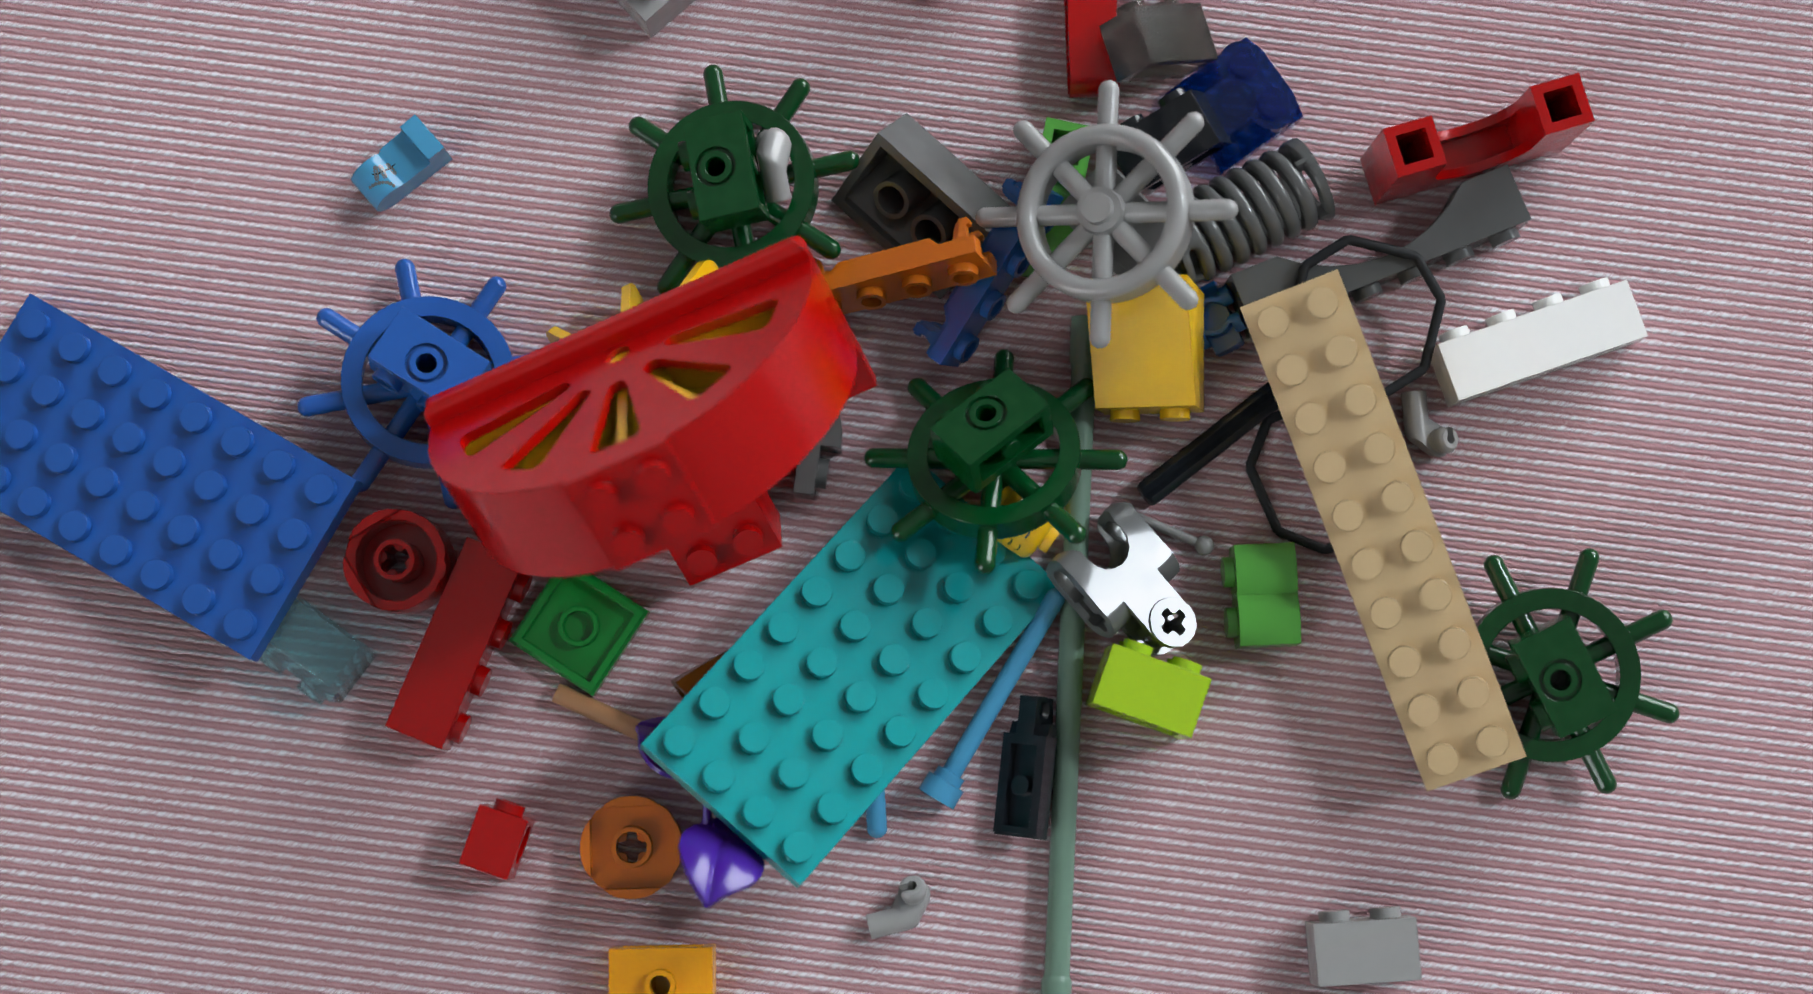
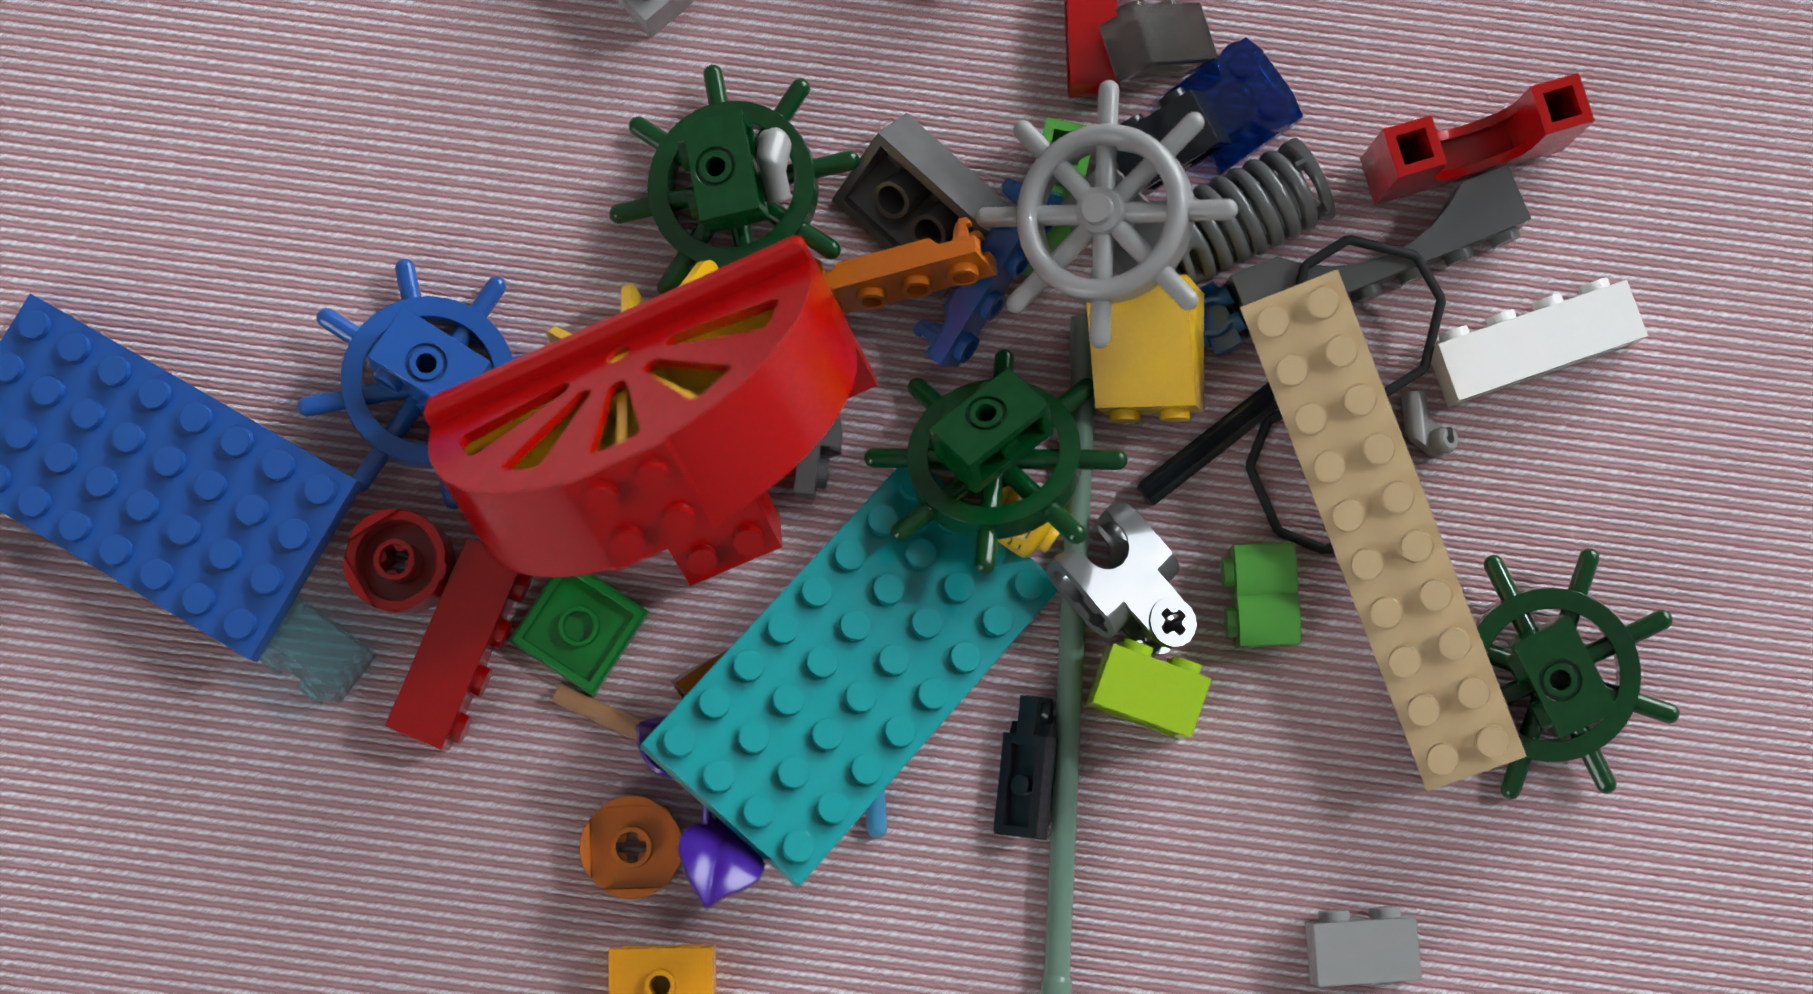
dark azure leg [351,115,453,212] -> none
red brick [459,797,535,880] -> none
light grey arm [866,875,930,939] -> none
dark azure piece [918,588,1065,809] -> none
light grey hinge [1123,502,1214,555] -> none

